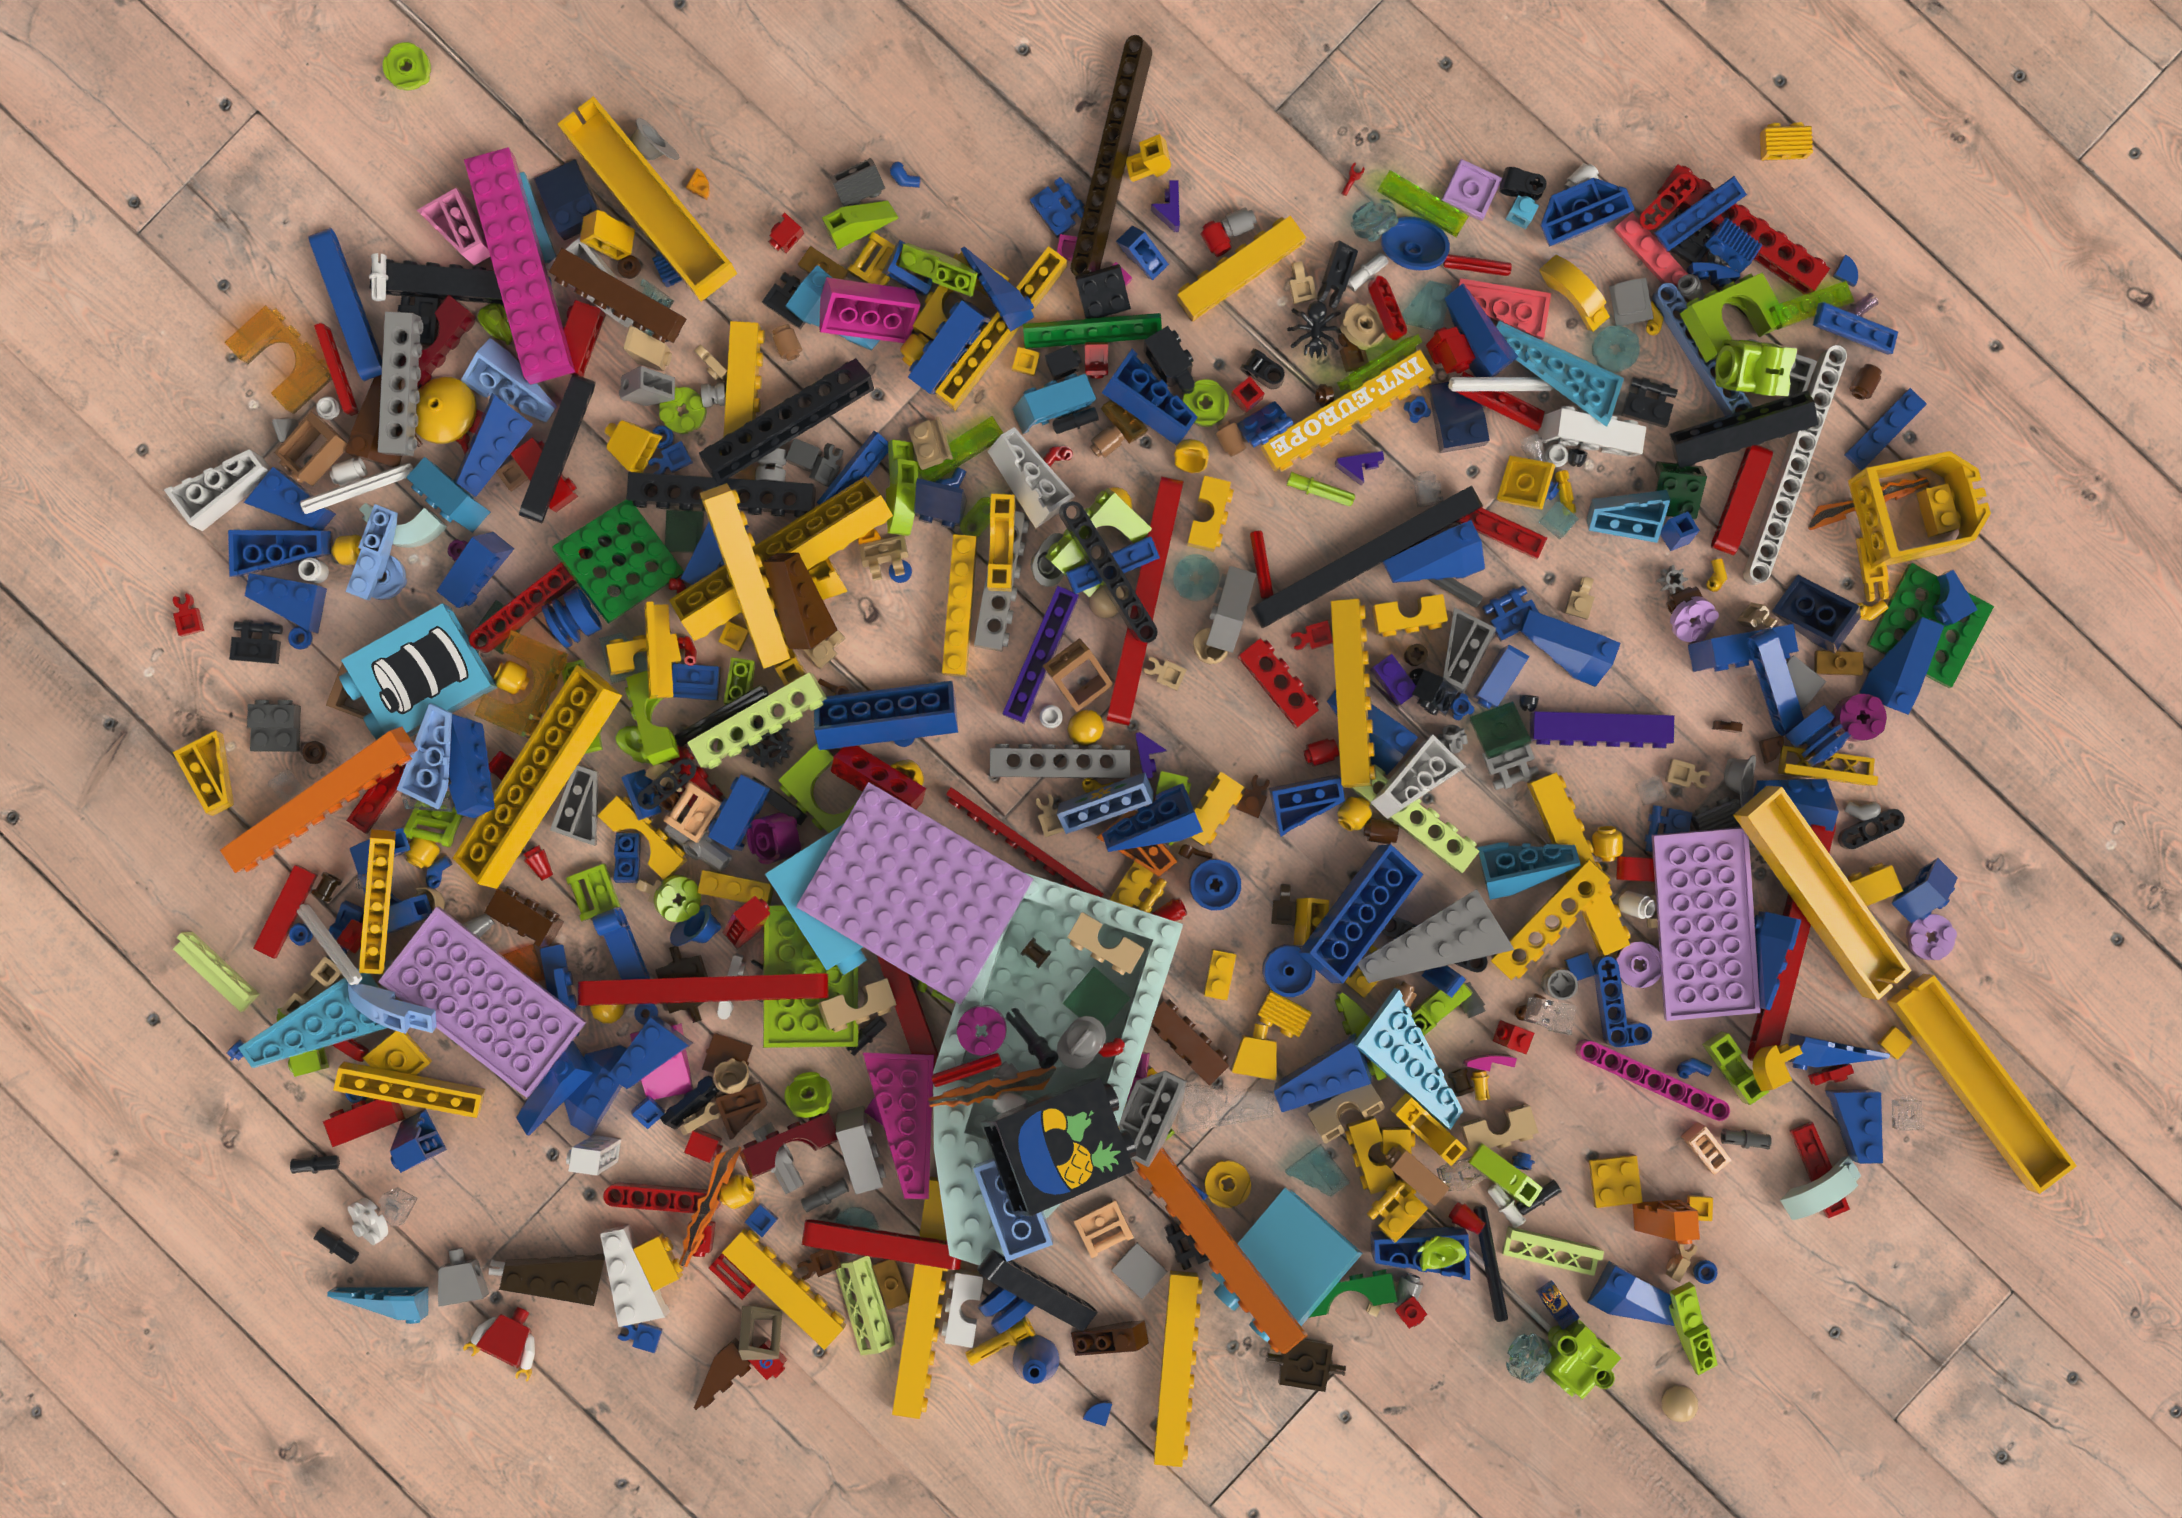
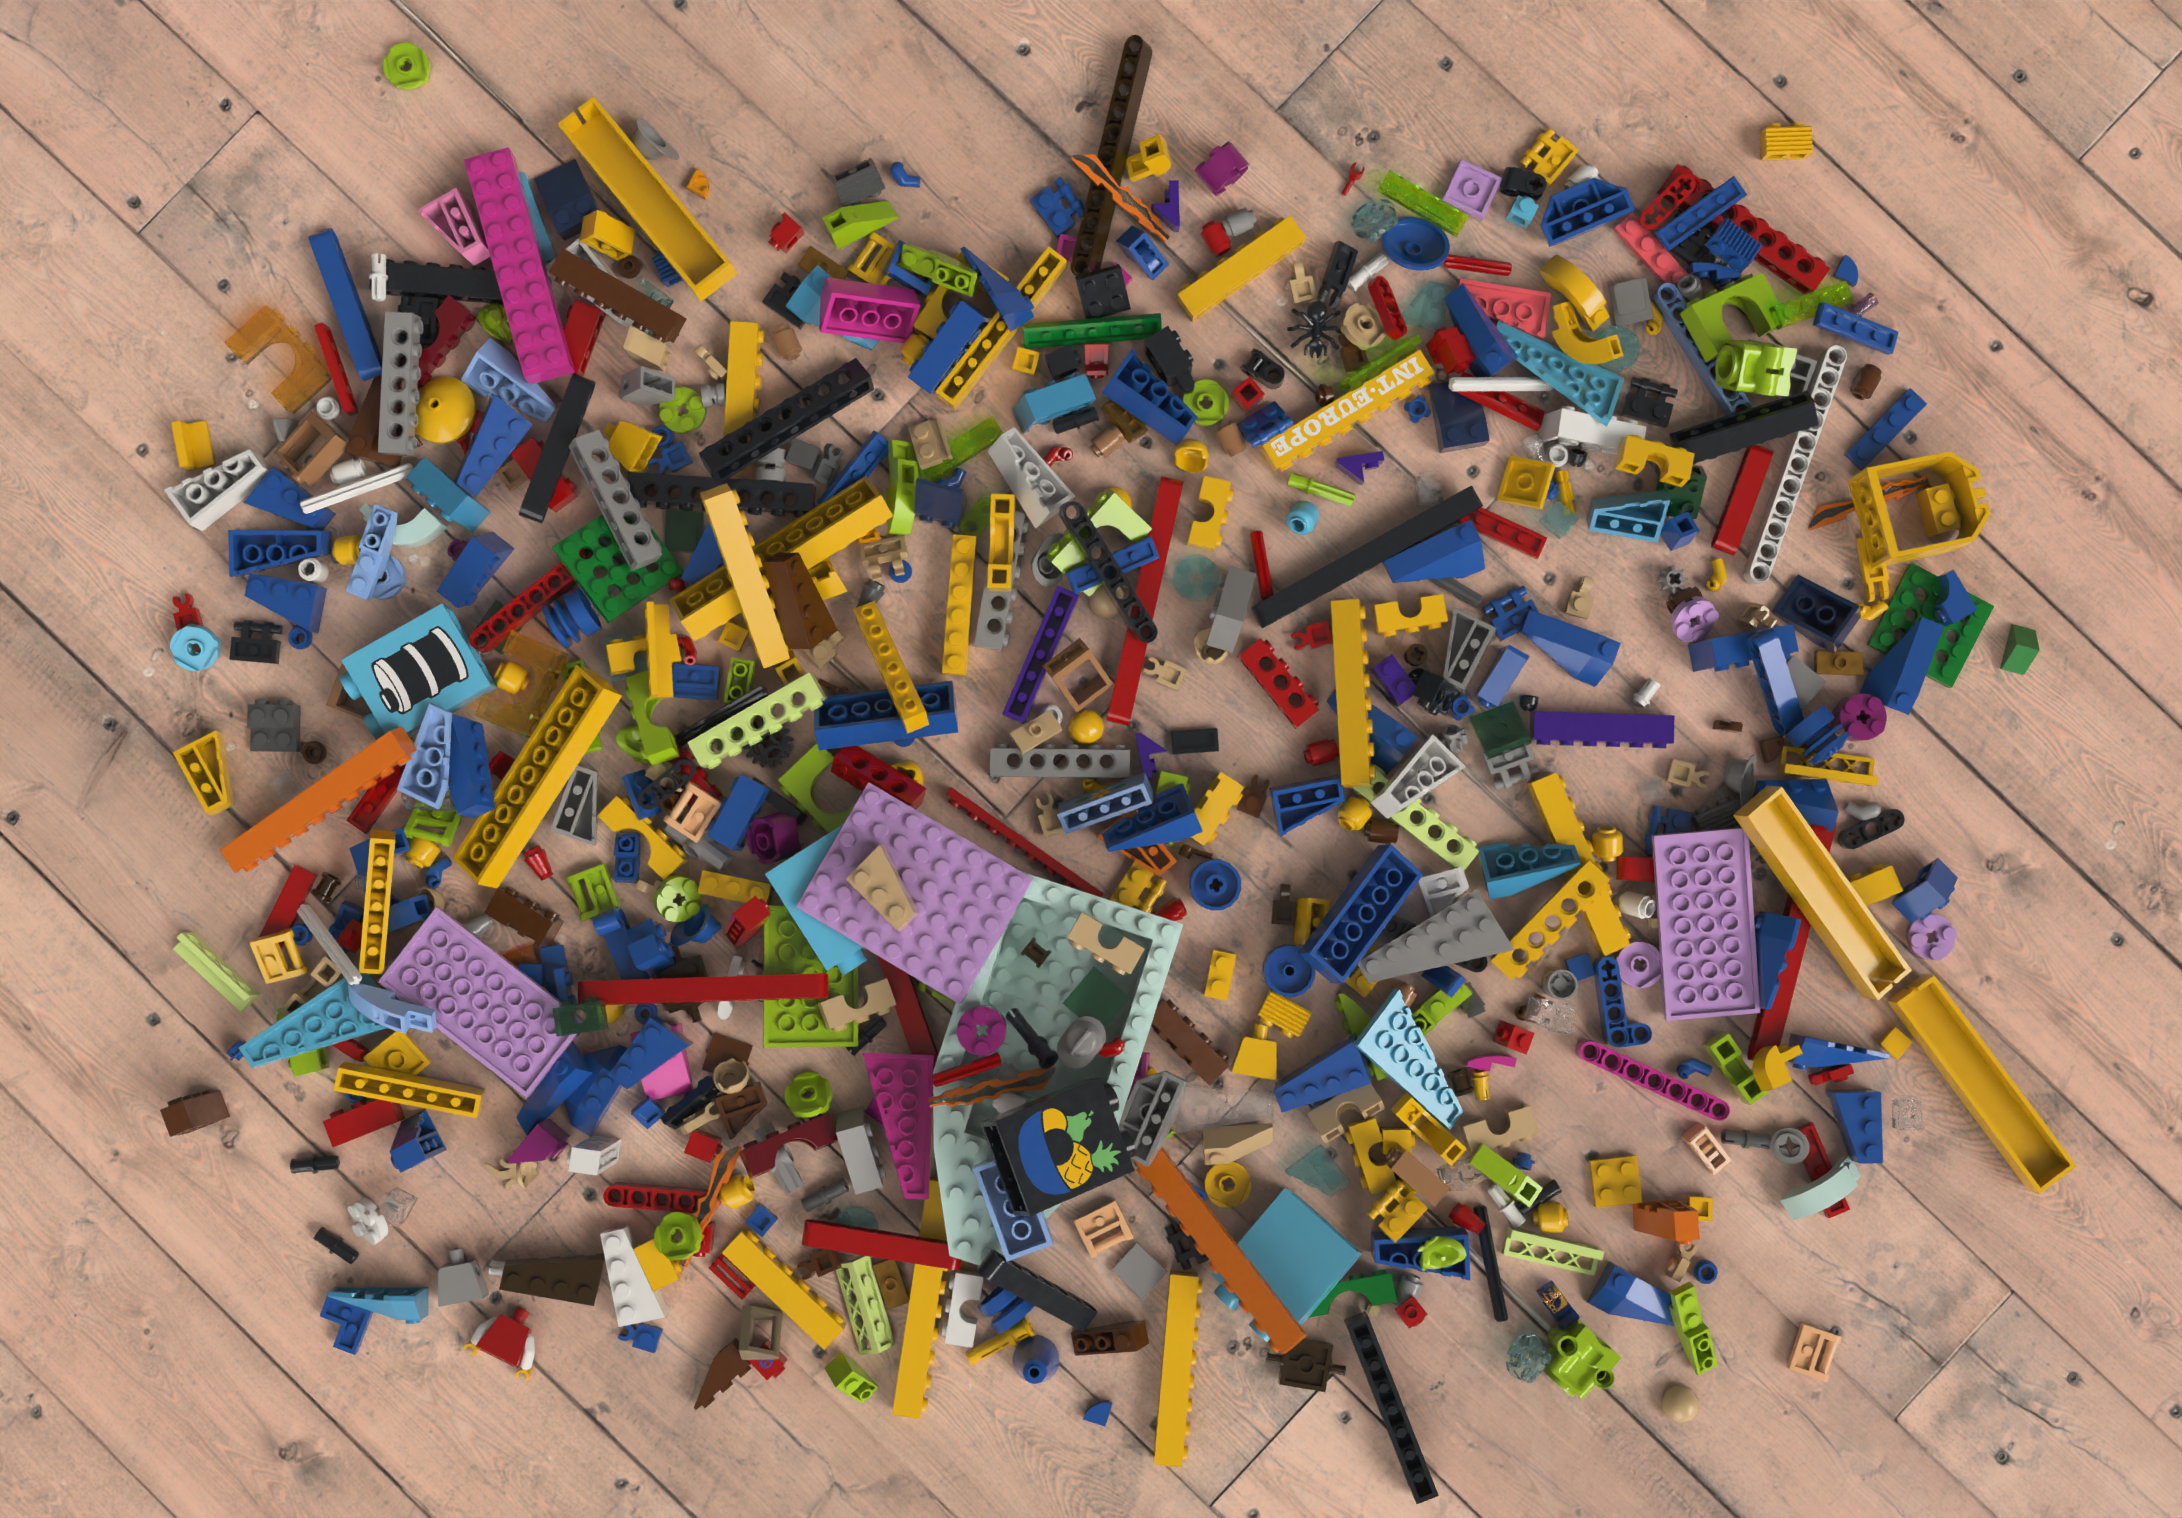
none -> reddish brown wedge [160,1089,230,1137]
none -> medium azure plate [170,624,221,671]
none -> yellow panel [171,420,216,471]
none -> yellow plate [250,928,309,984]
none -> blue plate [320,1296,373,1355]
none -> tan piece [485,1159,539,1191]
none -> magenta slope [507,1118,570,1164]
none -> blue tile [518,963,544,987]
none -> clear green brick [553,997,609,1037]
none -> light grey brick [569,430,662,571]
none -> blue brick [627,918,675,977]
none -> lime plate [654,1212,702,1260]
none -> lime slope [824,1352,879,1404]
none -> tan wedge [846,844,918,931]
none -> yellow brick [853,600,929,734]
none -> dark grey cone [856,578,886,608]
none -> tan plate [1010,710,1062,754]
none -> orange sword [1071,154,1170,242]
none -> black tile [1171,728,1219,755]
none -> magenta brick [1194,141,1250,196]
none -> tan slope [1202,1123,1273,1165]
none -> medium azure head [1286,500,1320,535]
none -> black brick [1344,1311,1439,1504]
none -> white wing [1418,866,1469,917]
none -> yellow plate [1519,127,1579,188]
none -> yellow head [1533,1202,1569,1233]
none -> yellow arch [1552,301,1624,364]
none -> yellow arch [1615,435,1695,487]
none -> white pin [1632,678,1661,708]
none -> light grey gear [1770,1126,1810,1164]
none -> light nougat plate [1787,1322,1842,1382]
none -> green slope [2000,624,2040,675]

